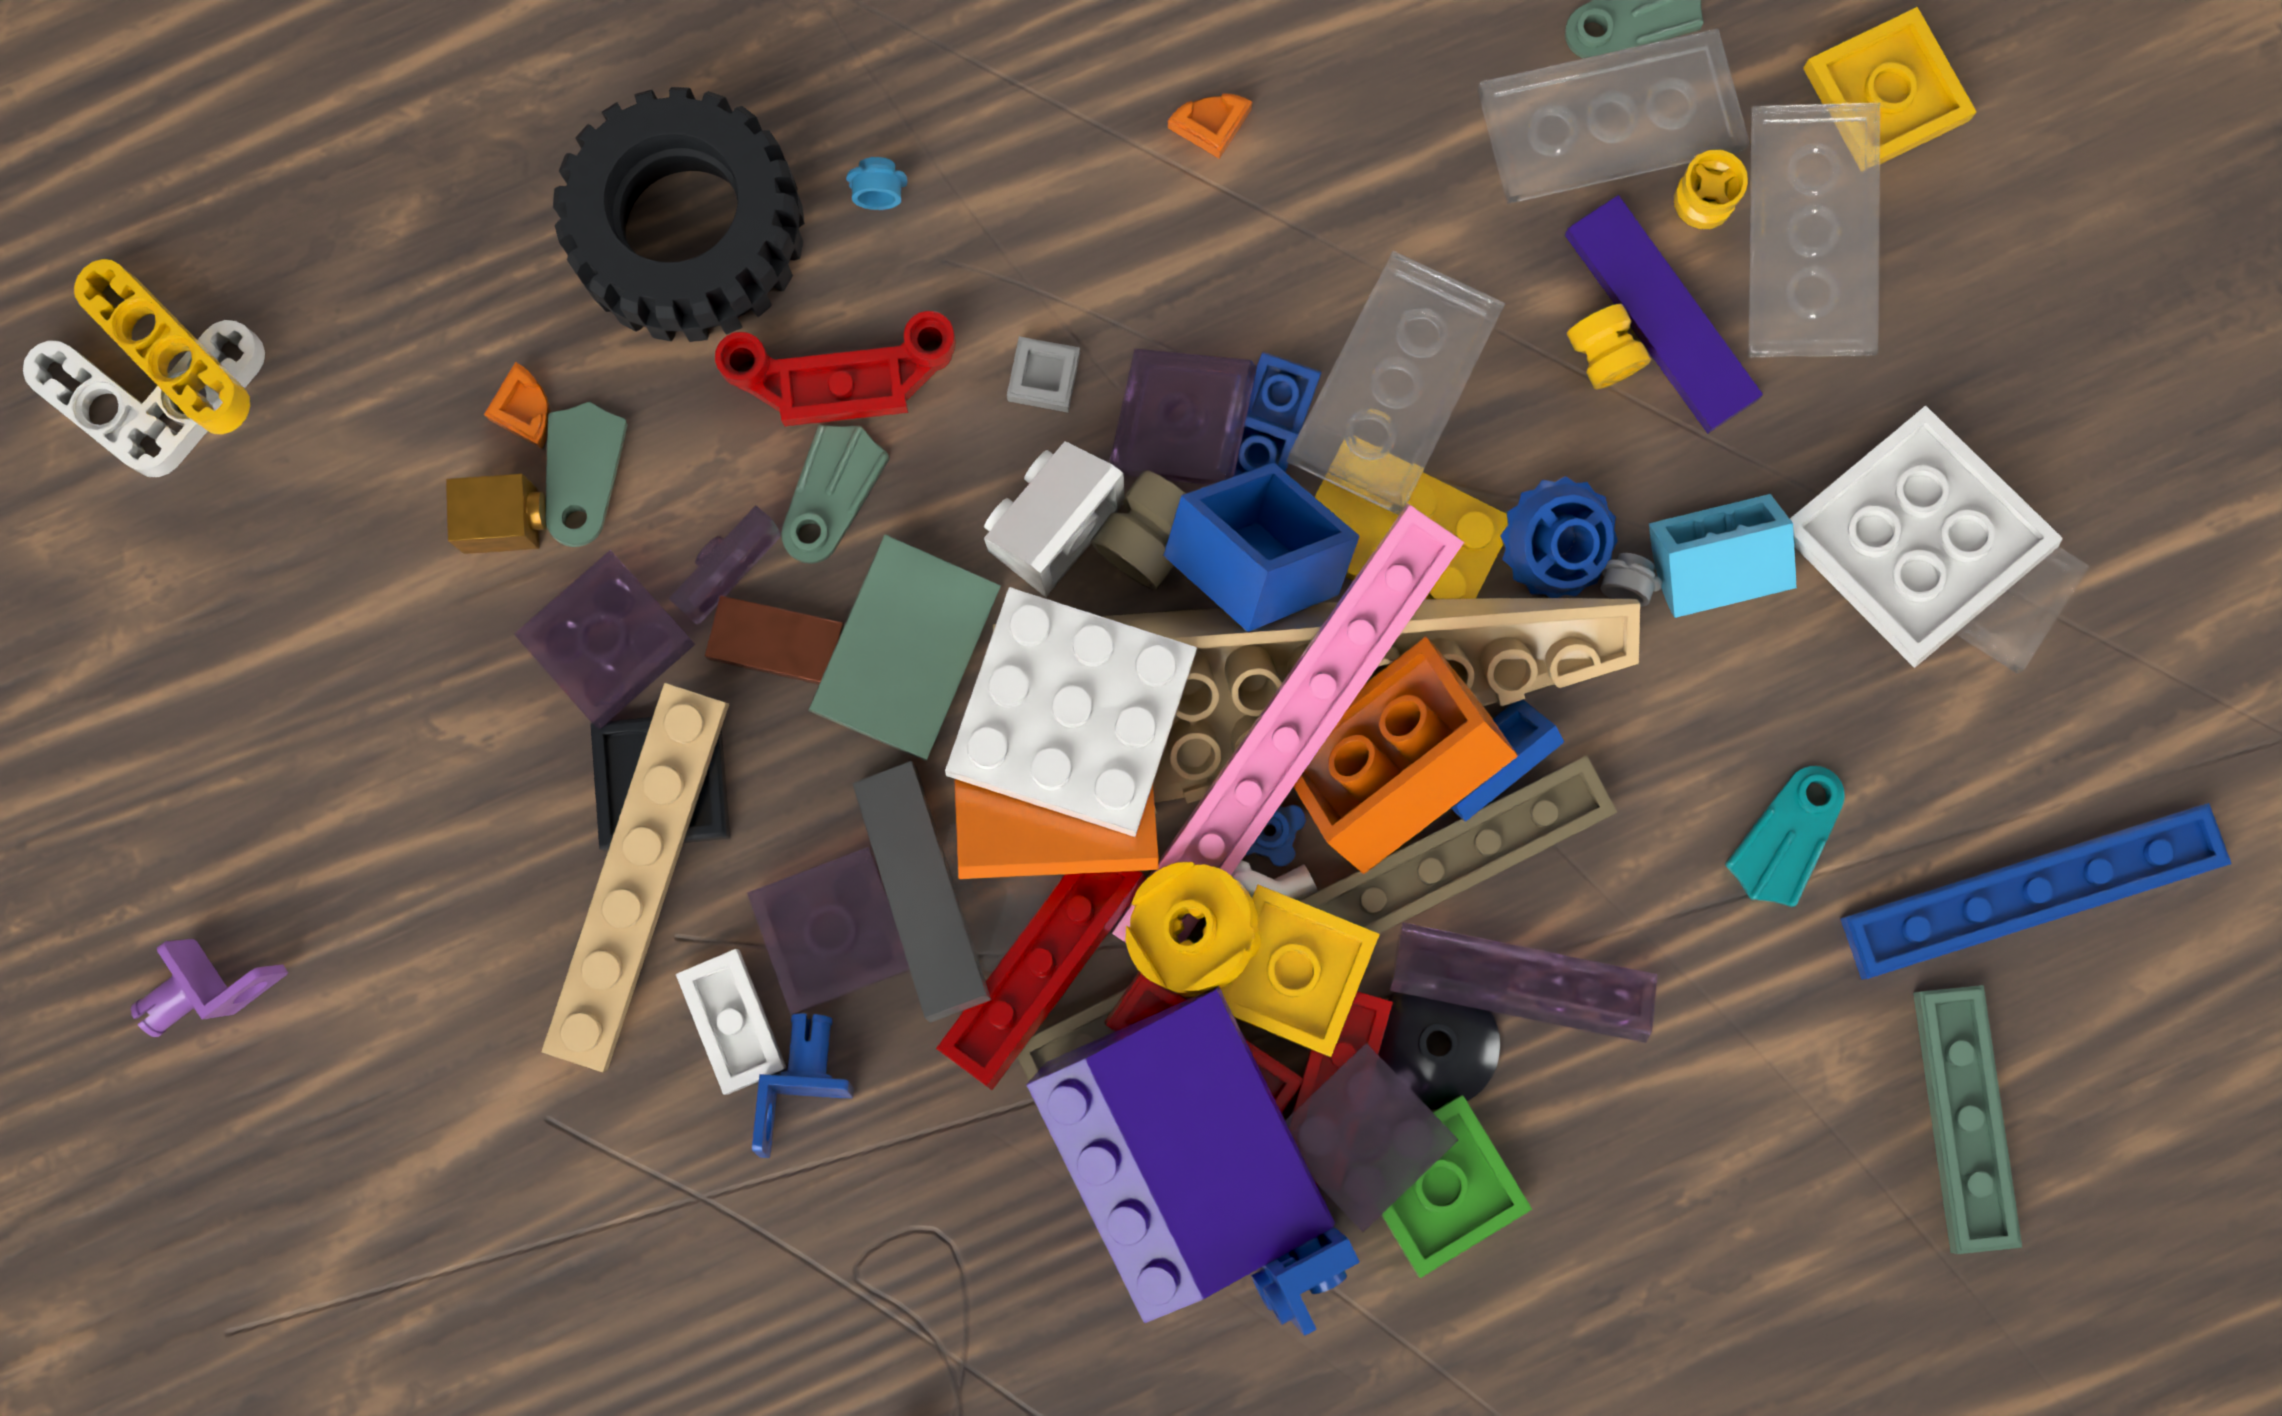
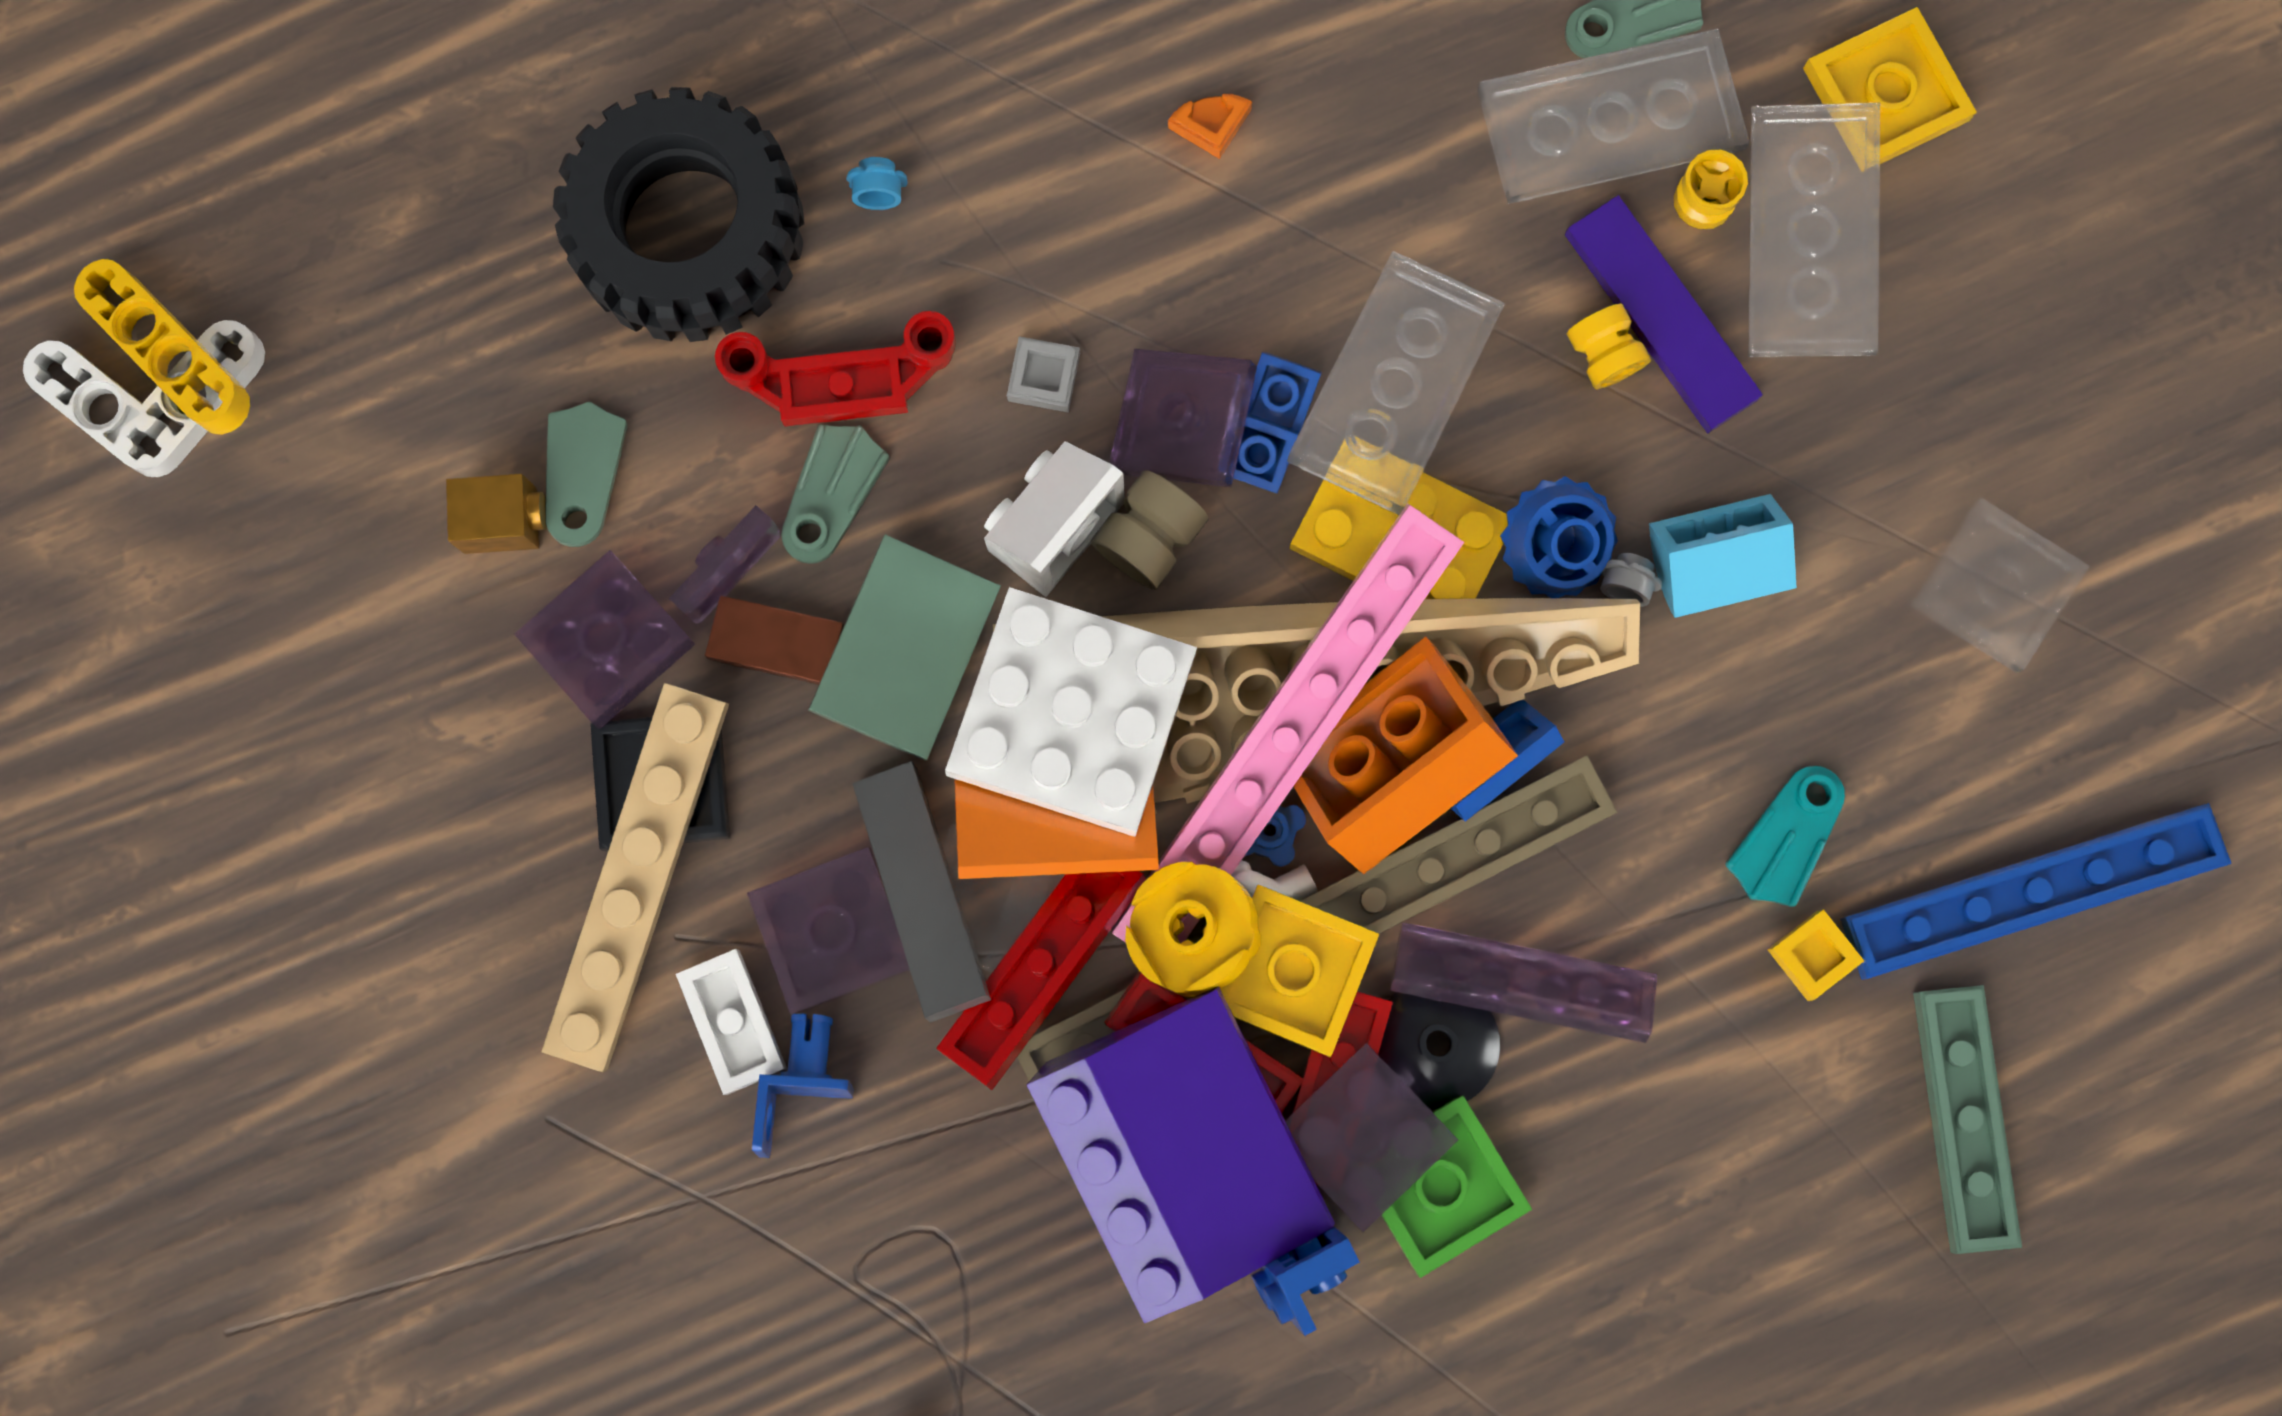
medium lavender bracket [131,939,288,1037] -> none
orange tile [484,362,551,449] -> none
blue piece [1163,462,1360,632] -> none
white plate [1790,406,2063,668] -> none
none -> yellow plate [1767,909,1864,1001]

